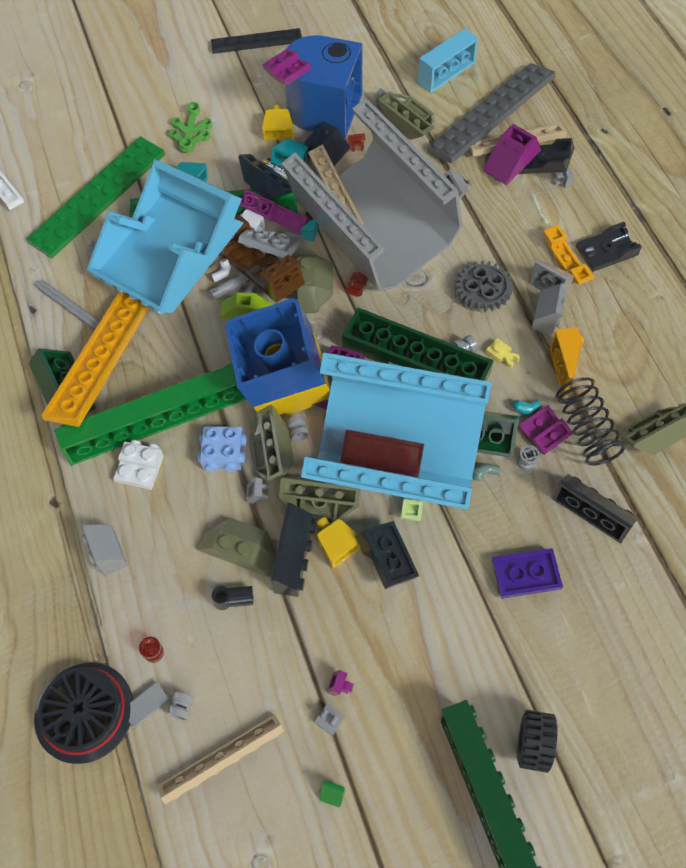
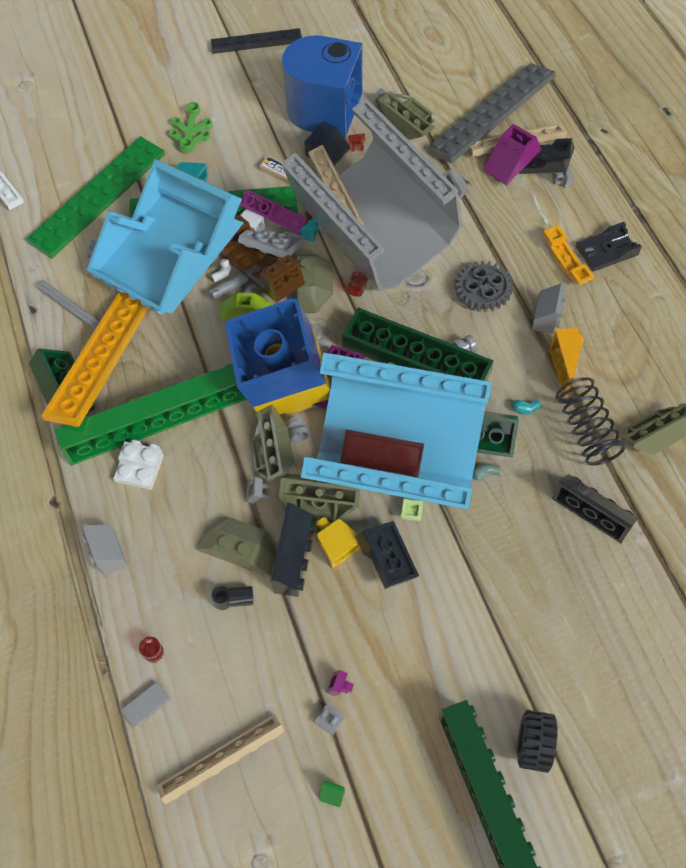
black piece [34,663,133,764] -> none
light grey wheel [166,691,194,720] -> none
light blue brick [197,427,247,472] -> none
black wedge [238,154,293,200] -> none
magenta slope [262,48,311,86] -> none
yellow torso [262,104,294,141] -> none
teal torso [271,139,308,167] -> none
medium azure brick [418,29,478,93] -> none
light yellow plate [485,338,520,369] -> none
dark purple plate [492,548,563,599] -> none
light grey wheel [517,445,540,471] -> none
magenta slope [518,405,572,455] -> none
light grey slope [529,260,574,292] -> none

